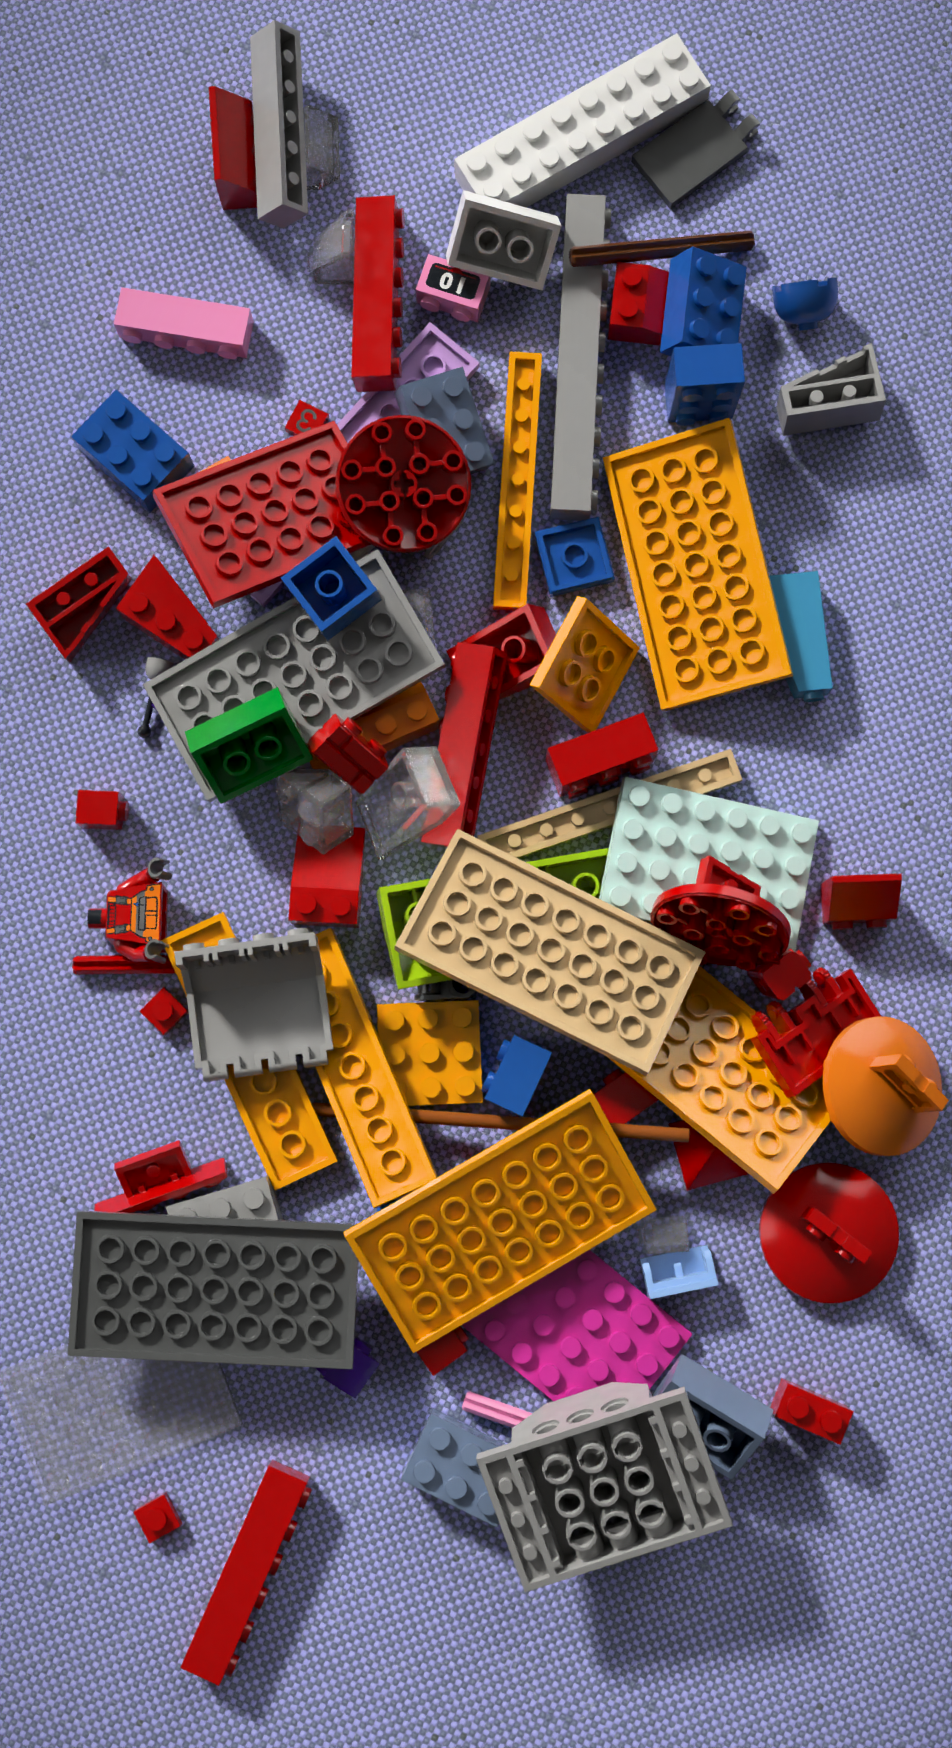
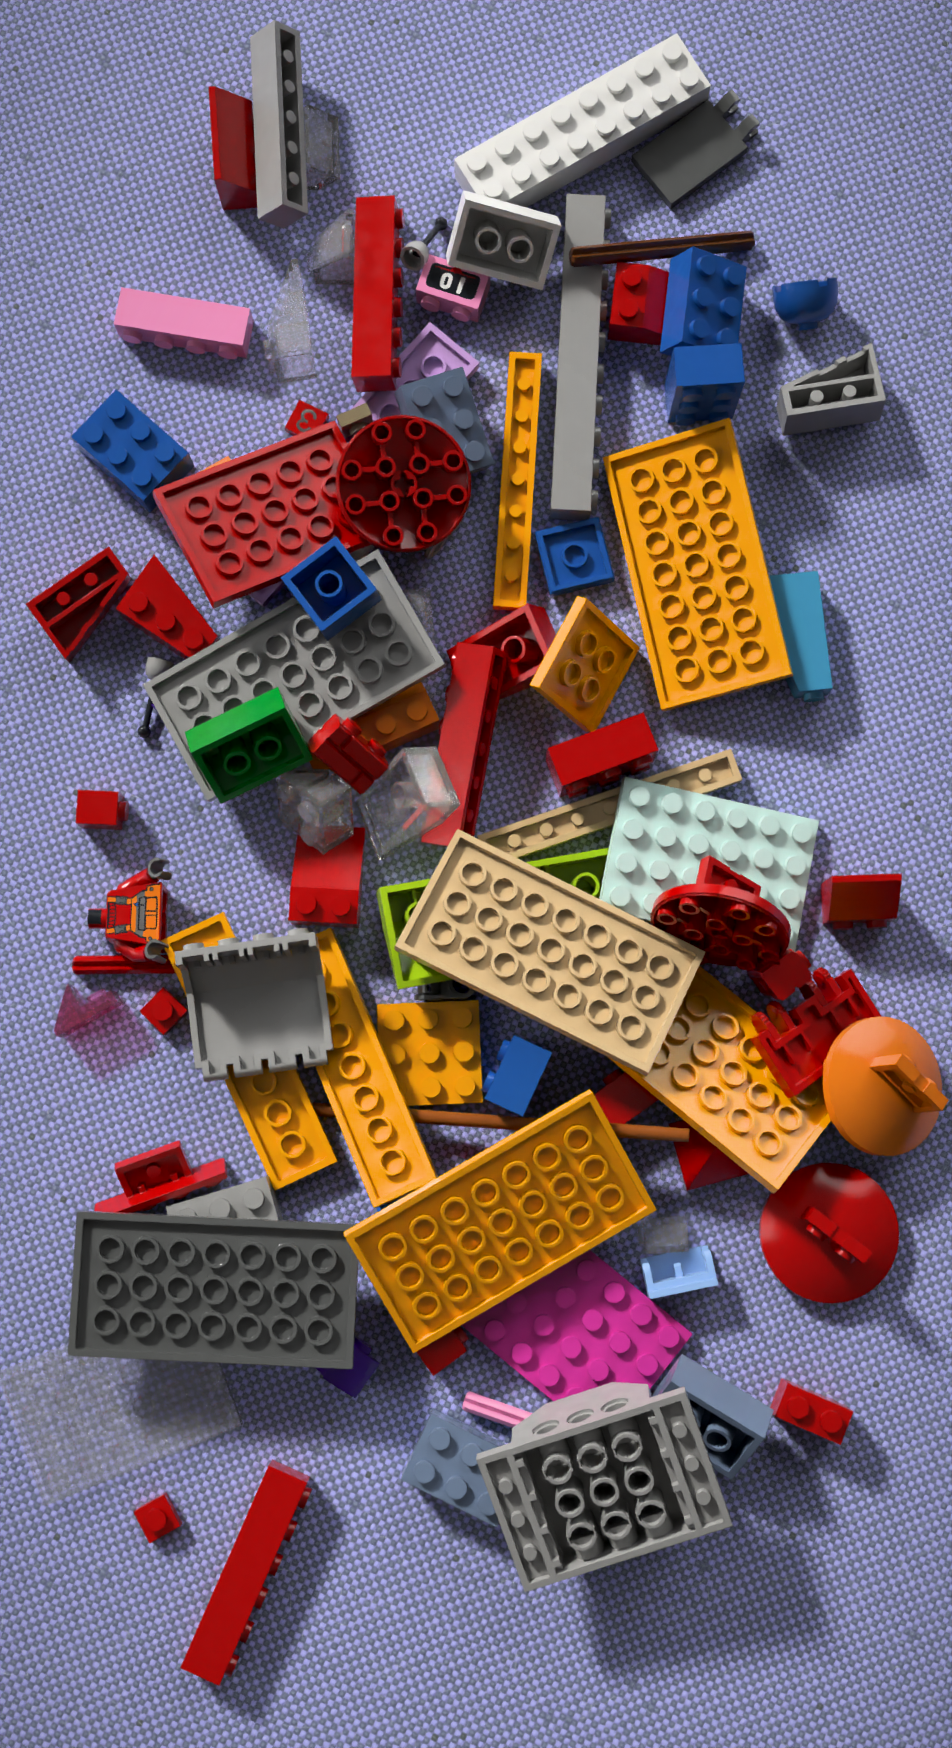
none -> clear pink slope [54,984,123,1038]
none -> clear slope [263,258,317,384]
none -> dark tan plate [336,403,373,438]
none -> light grey hinge [400,217,447,271]

